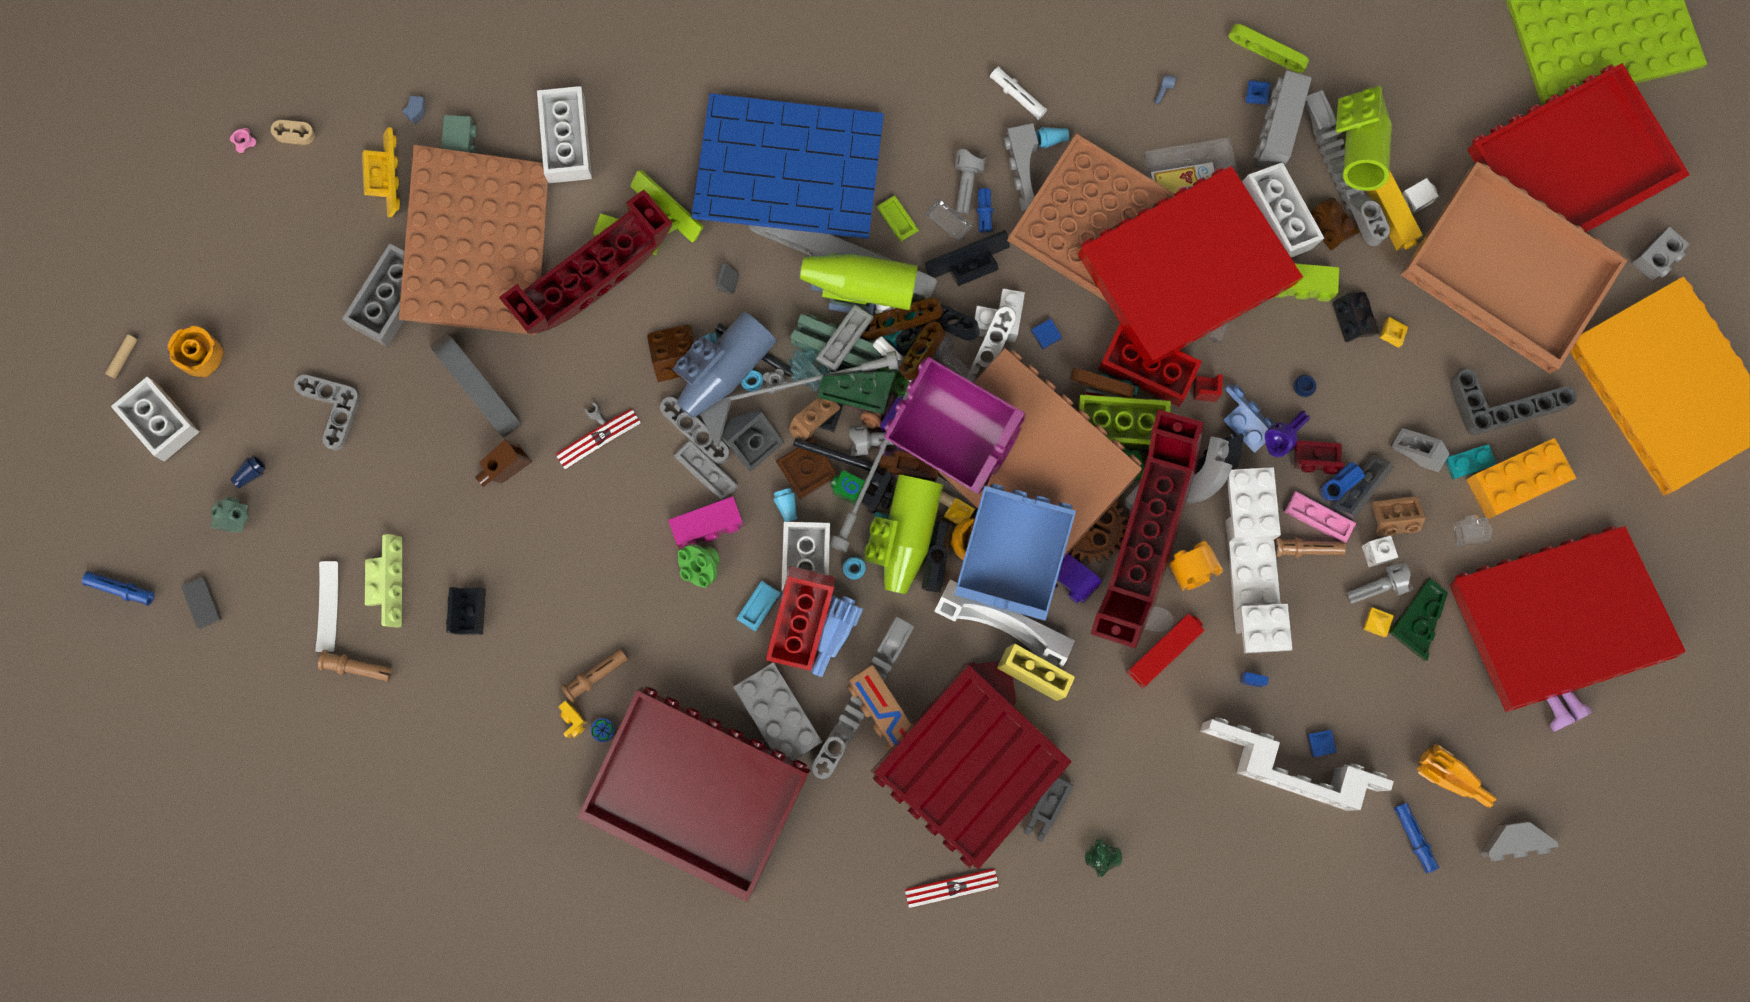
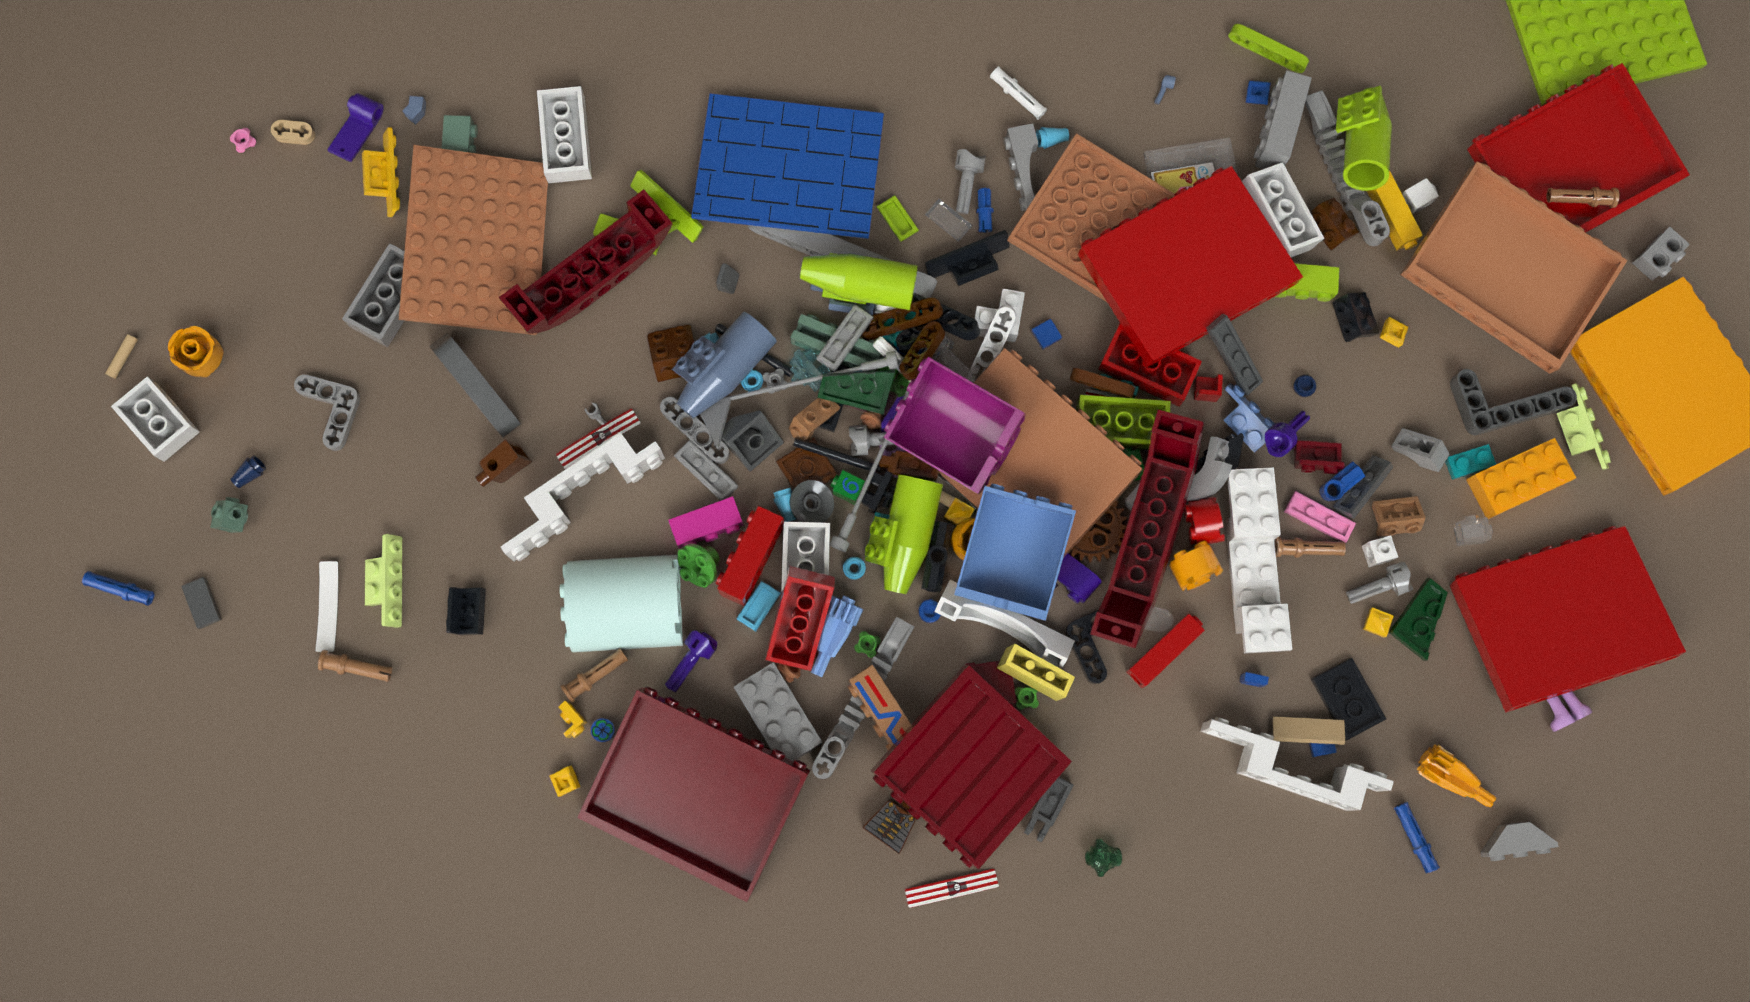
none -> dark purple door [327,93,384,162]
none -> white bracket [501,432,665,561]
none -> yellow tile [549,765,581,797]
none -> light aqua cylinder [560,555,683,652]
none -> dark purple piece [665,630,718,693]
none -> red brick [716,506,784,606]
none -> nougat plate [777,663,801,683]
none -> dark grey dish [790,480,834,523]
none -> bright green plate [854,631,881,658]
none -> torso [863,800,916,854]
none -> blue tile [918,599,941,623]
none -> bright green plate [1015,687,1039,710]
none -> black beam [1066,611,1107,684]
none -> red brick [1184,497,1225,545]
none -> dark grey tile [1206,314,1263,396]
none -> tan tile [1272,717,1345,745]
none -> black tile [1311,658,1387,741]
none -> medium nougat pin [1546,187,1619,208]
none -> yellowish green bracket [1557,383,1611,470]

